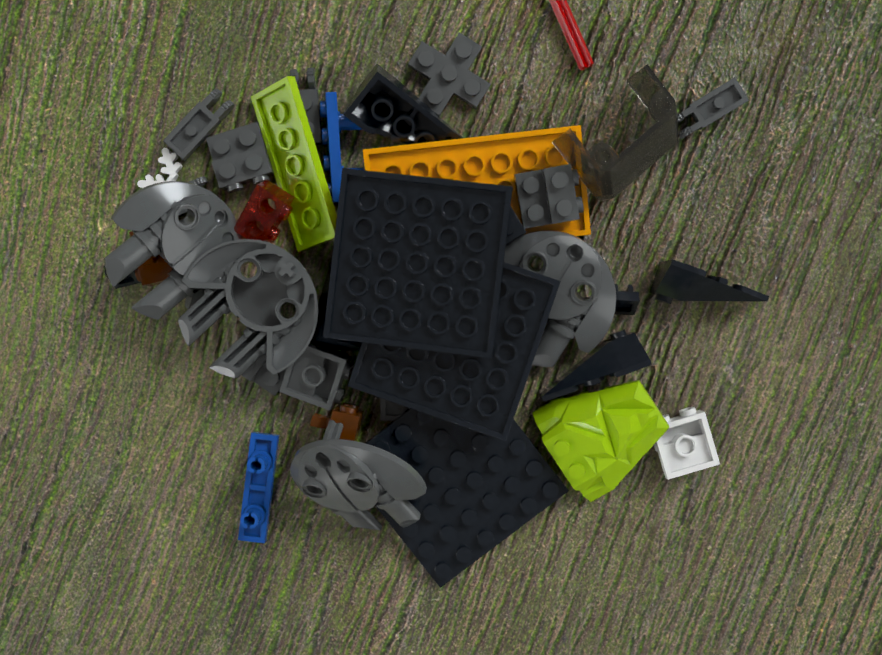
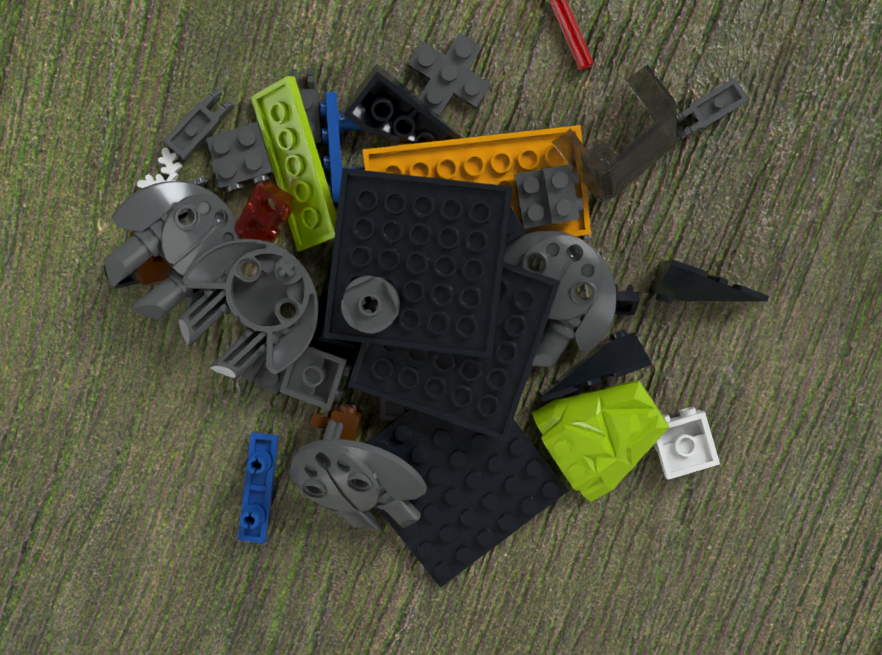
none -> dark grey plate [341,276,400,334]

